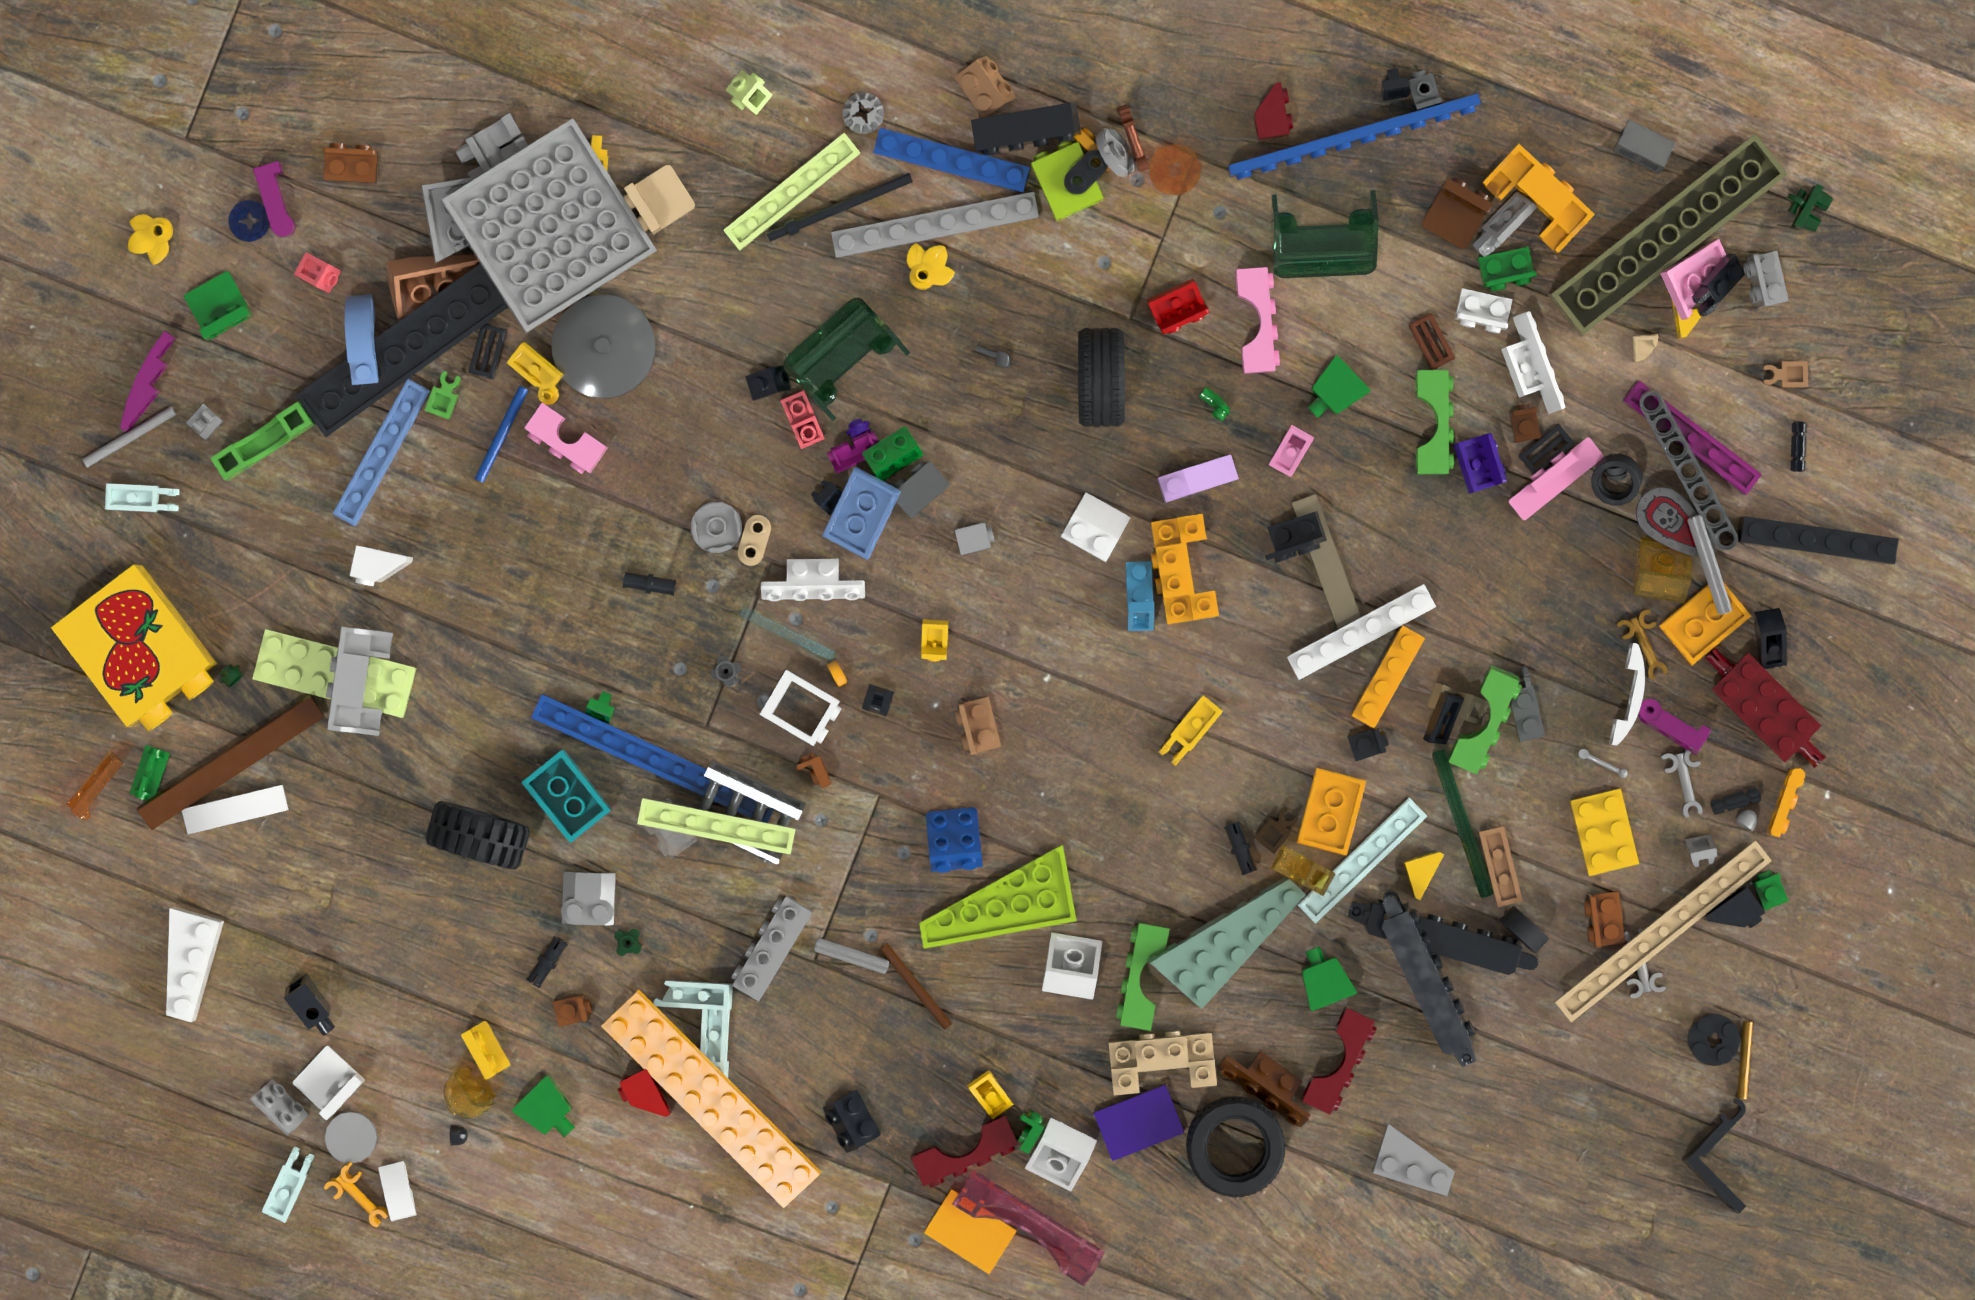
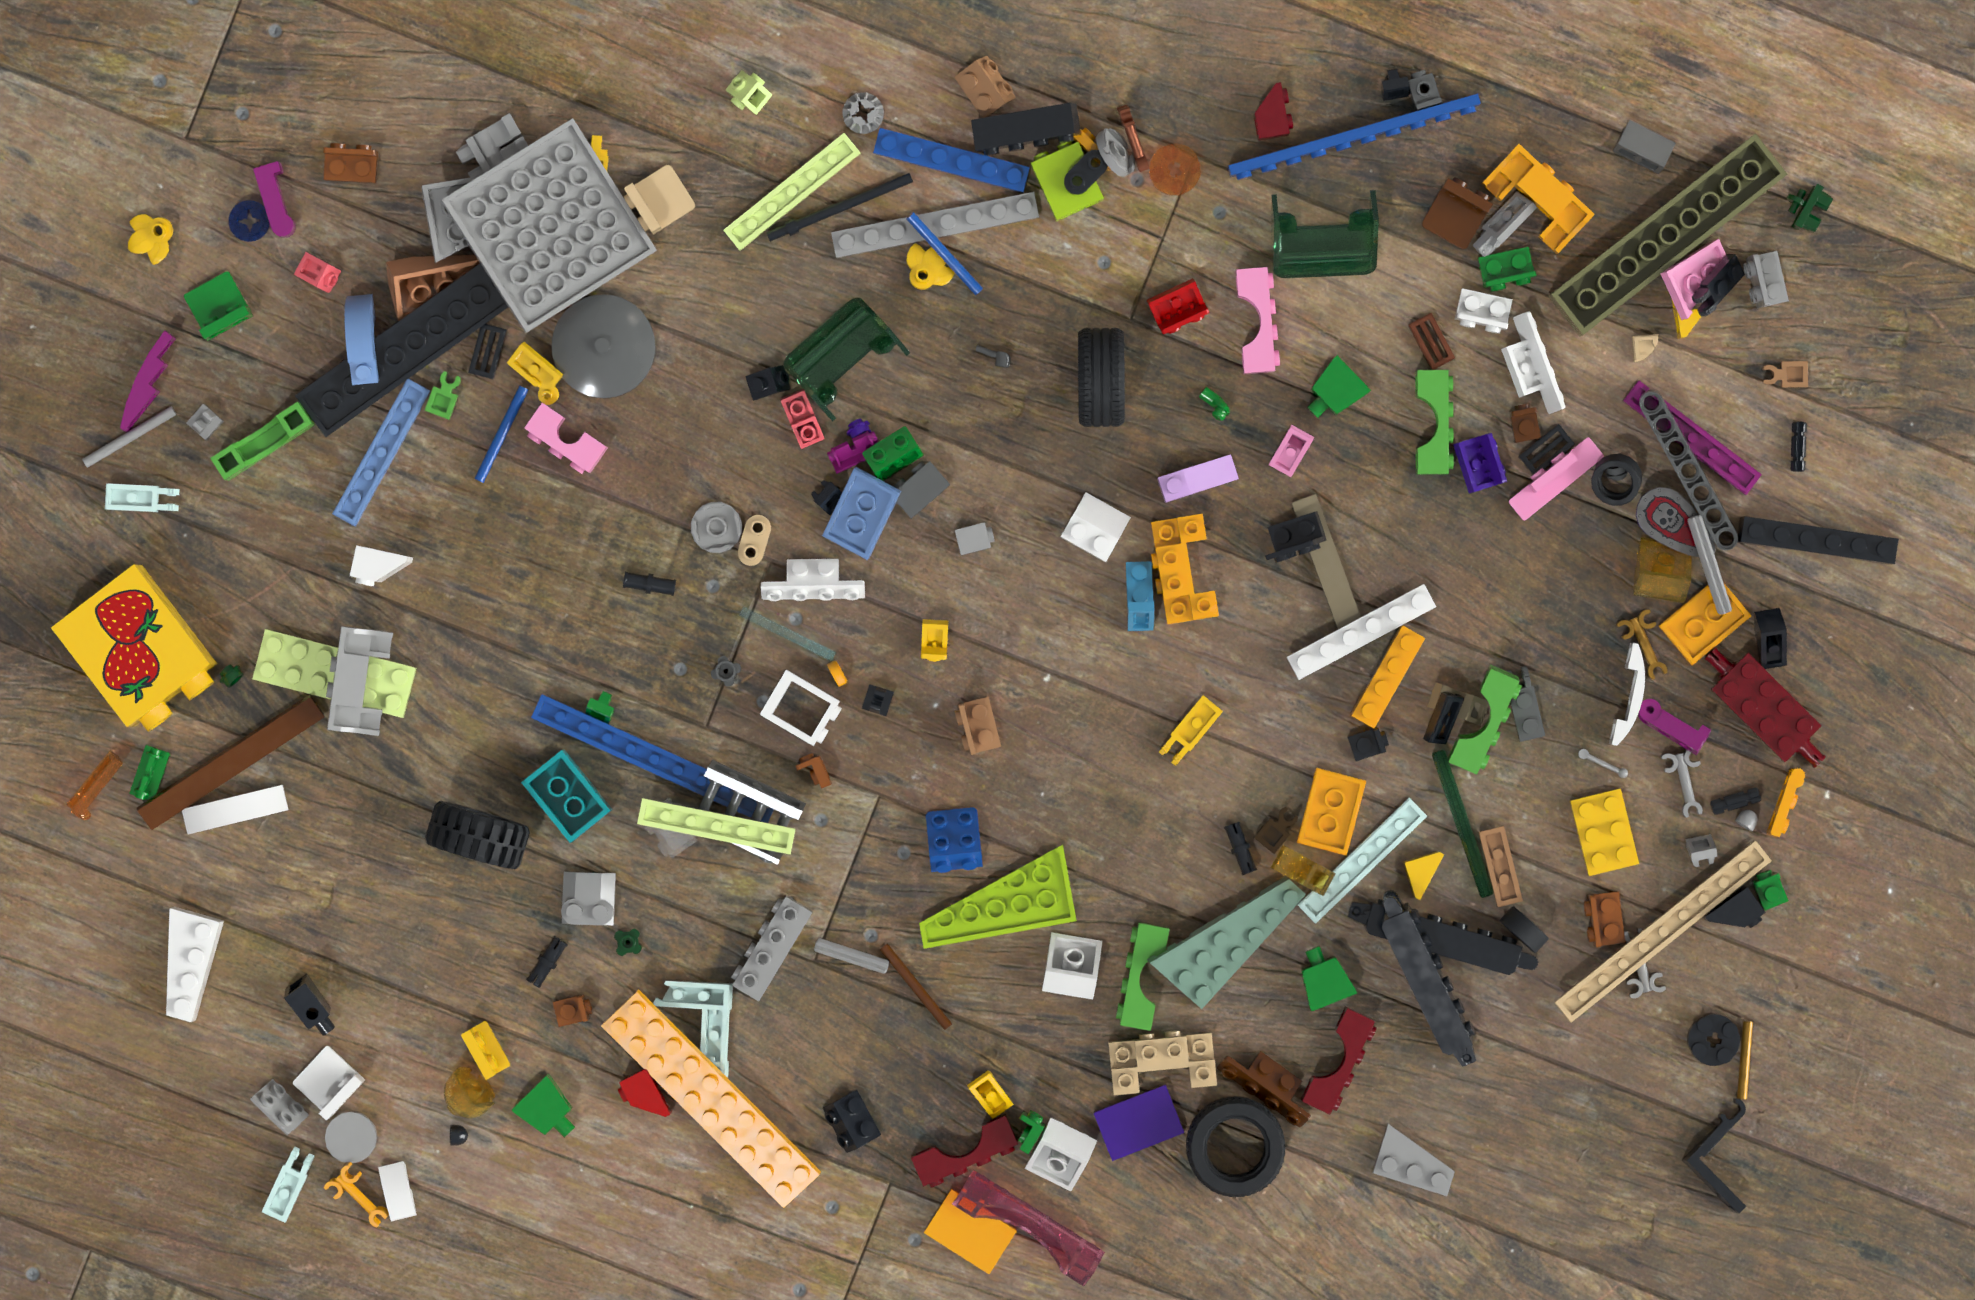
none -> blue bar [906,212,983,295]

